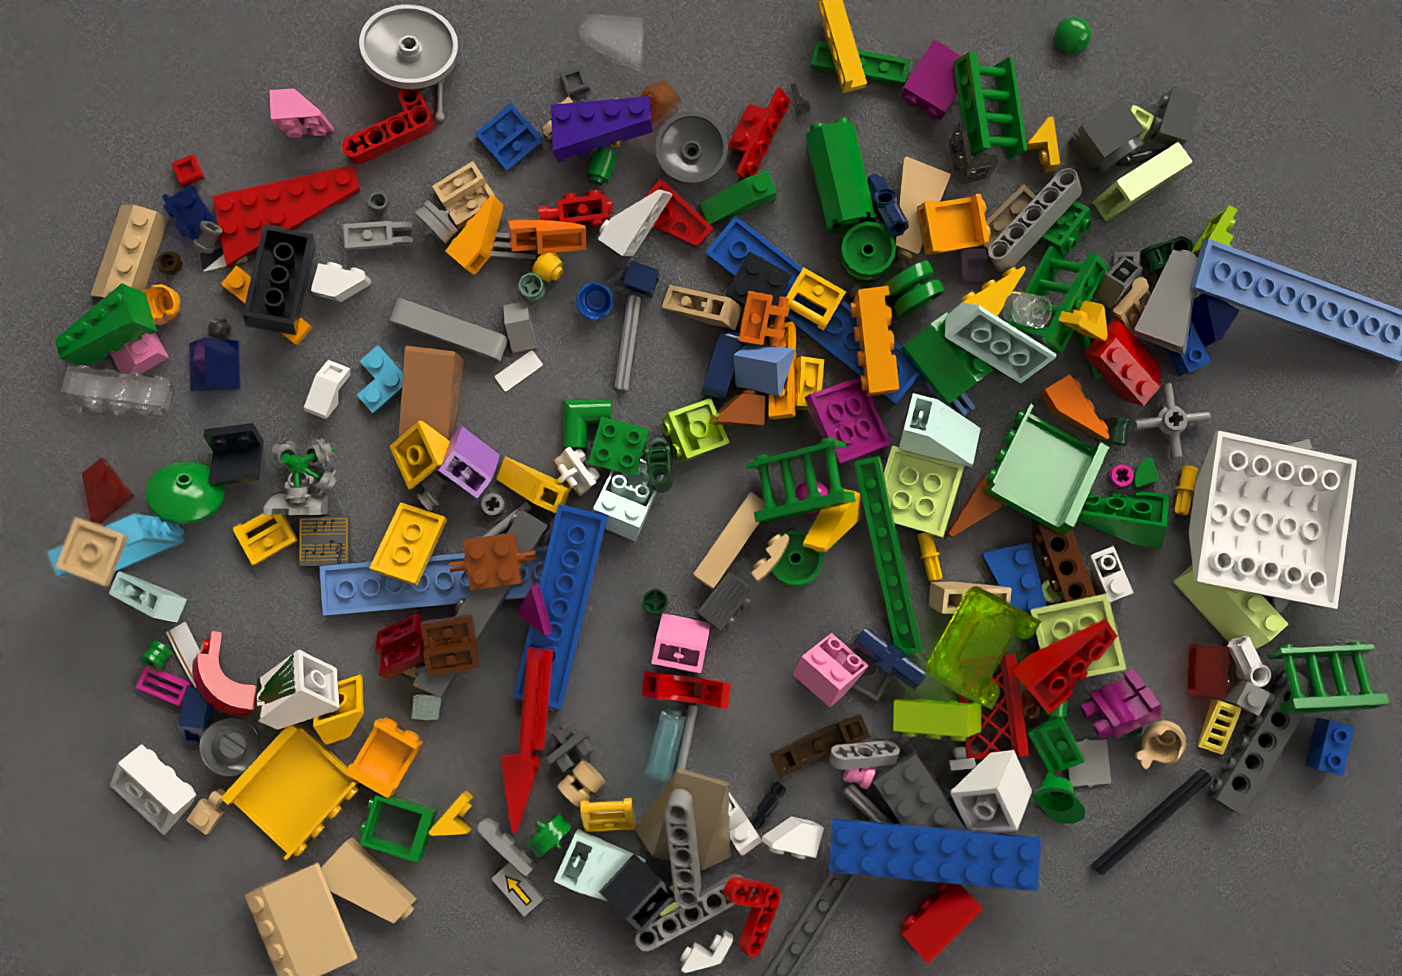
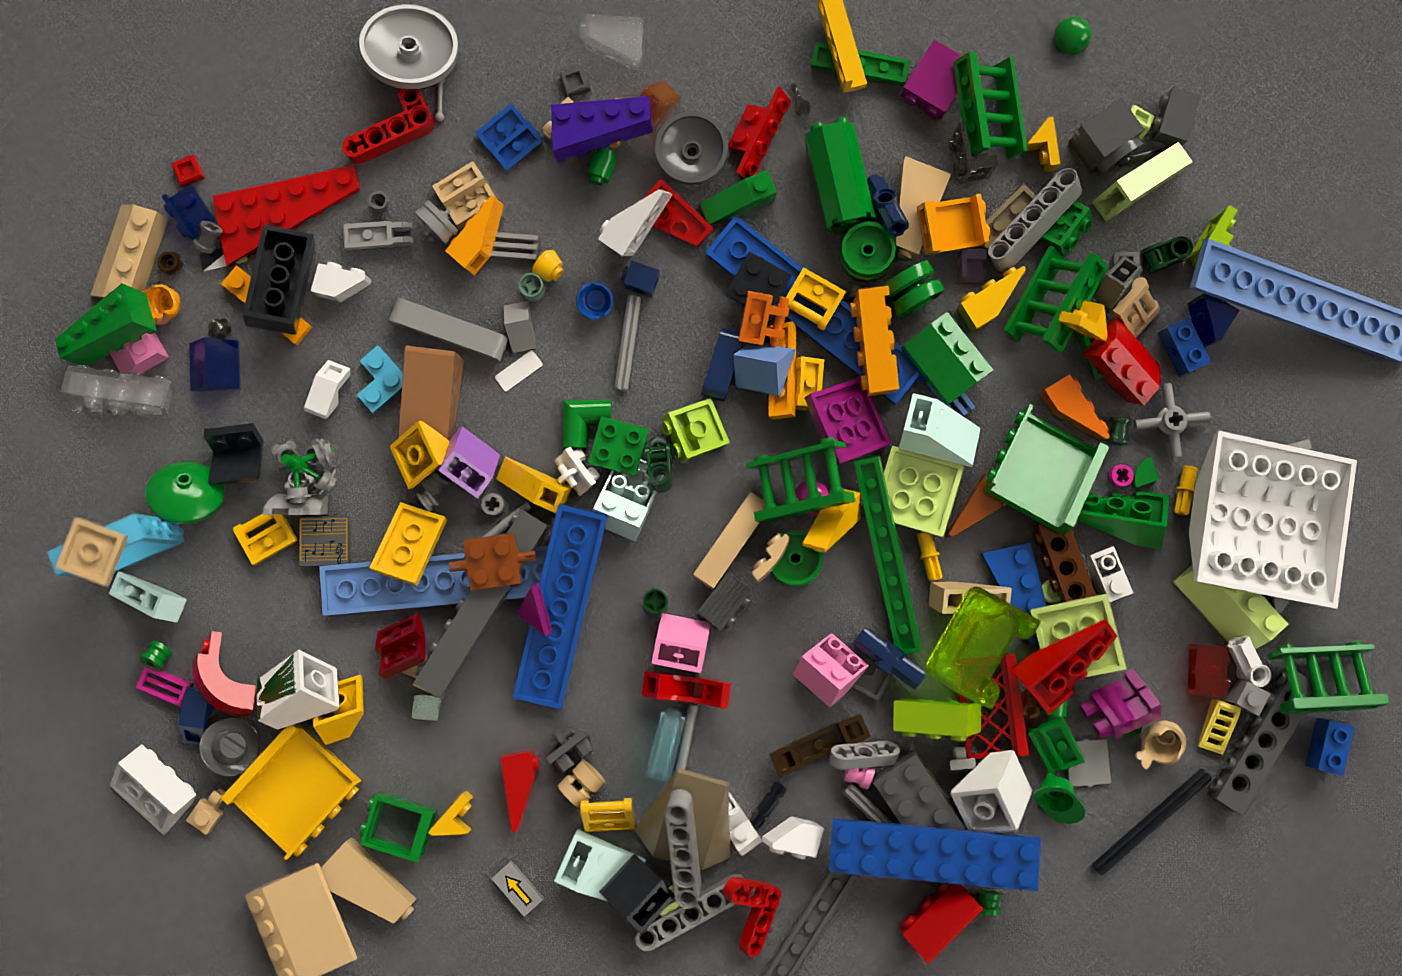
clear red wing [82,458,134,525] -> none
white sticker [166,622,201,688] -> none
bright pink slope [270,89,334,138] -> none
light orange panel [344,717,424,798] -> none
reddish brown slope [420,614,479,676] -> none
light grey hinge [477,818,536,876] -> none
orange slope [508,220,586,254] -> none
red fence [519,647,554,762] -> none
green wheel [525,812,572,859] -> none
red brick [538,190,613,228] -> none
tan slope [662,285,743,331] -> none
white slope [680,930,733,973] -> none
dark orange slope [709,390,765,428] -> none
light aqua slope [945,302,1056,383] -> none
clear wheel [1003,291,1052,329] -> none
light grey slope [1134,250,1198,355] -> none
none -> green wheel [976,889,1002,916]

